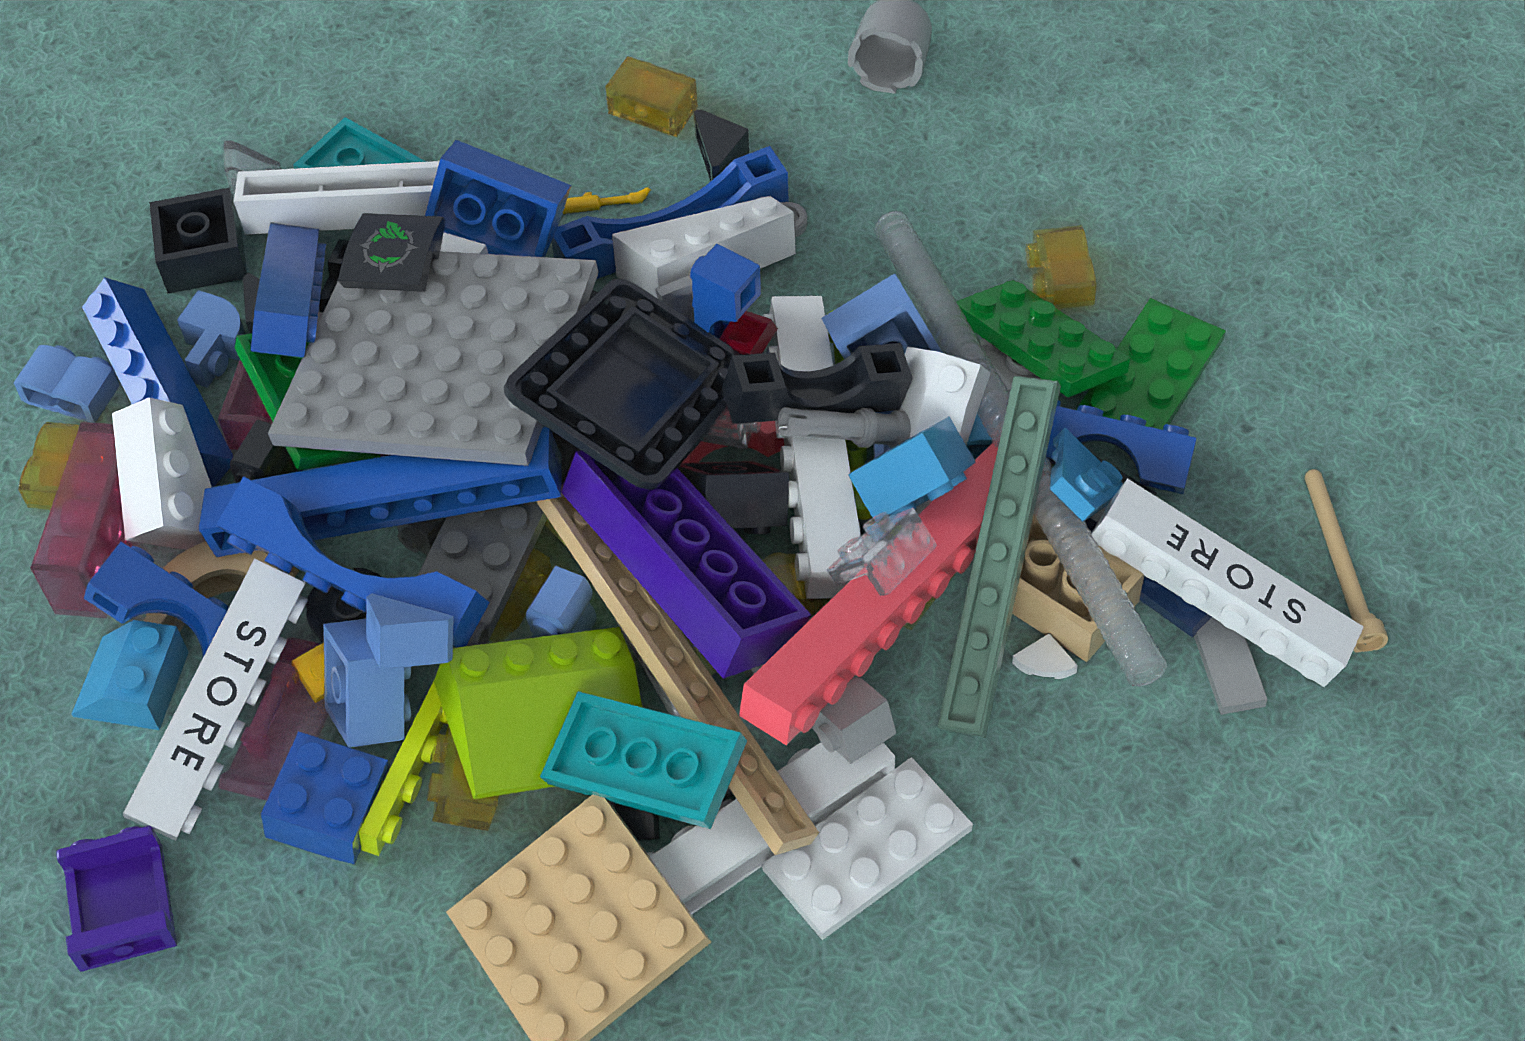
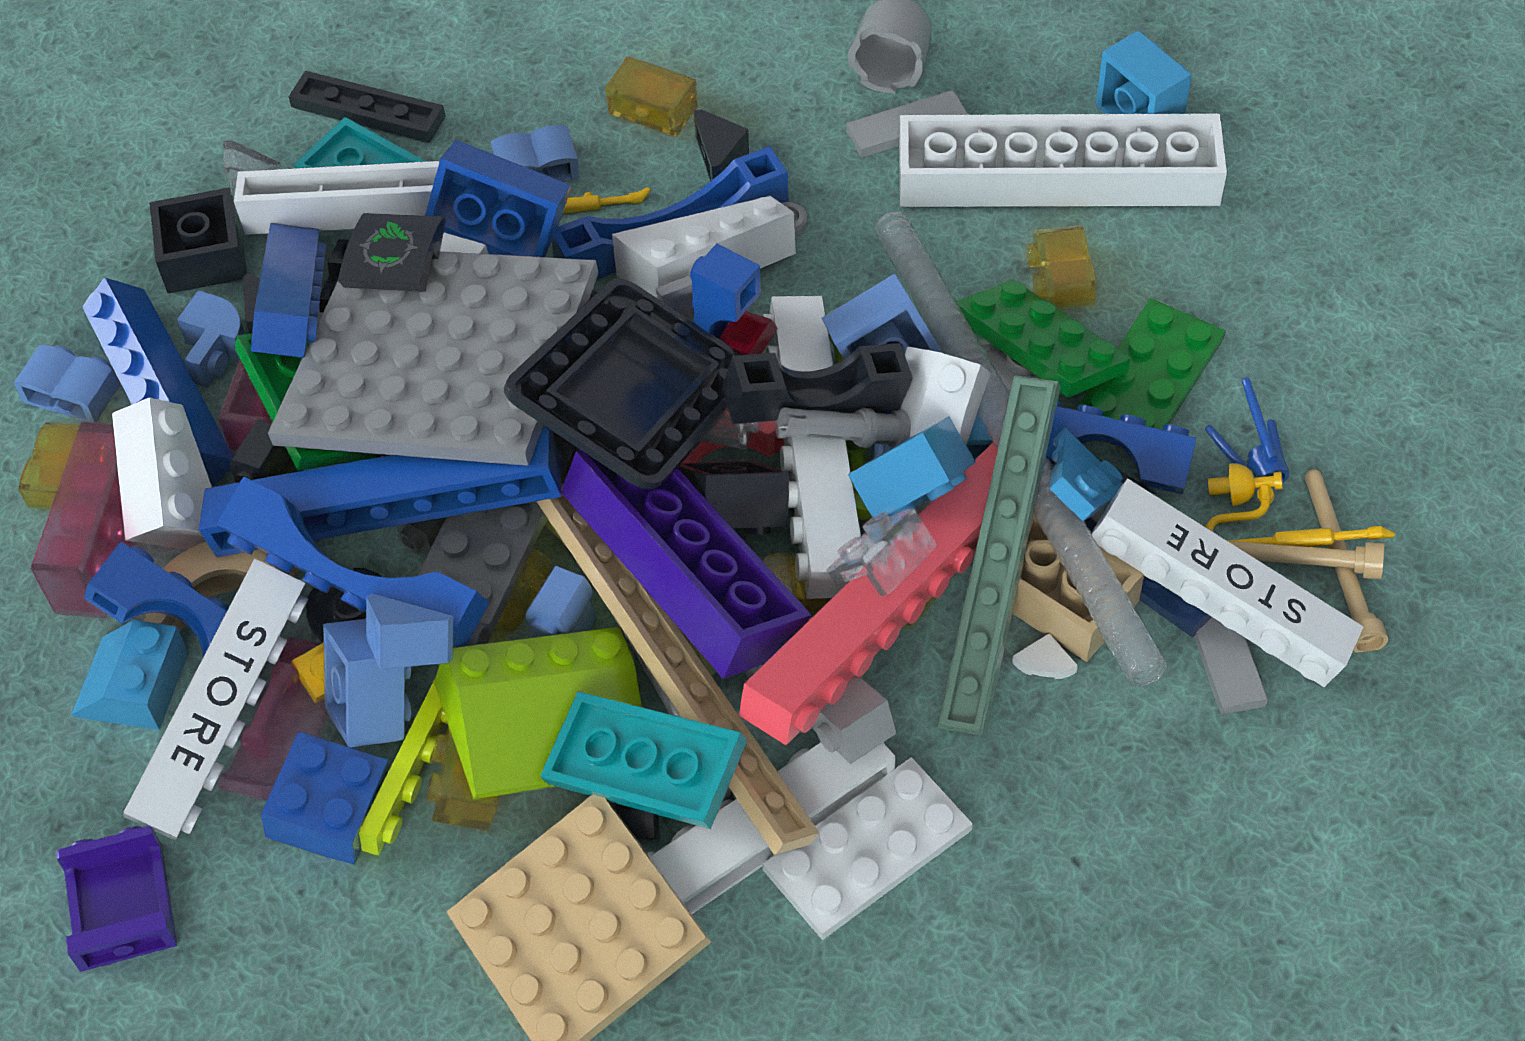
none -> black plate [288,71,446,143]
none -> medium blue brick [491,125,580,182]
none -> light grey tile [846,90,968,158]
none -> white brick [899,114,1227,207]
none -> dark azure brick [1096,31,1192,114]
none -> blue plant [1205,377,1289,489]
none -> yellow piece [1205,463,1395,547]
none -> tan piece [1228,541,1385,580]

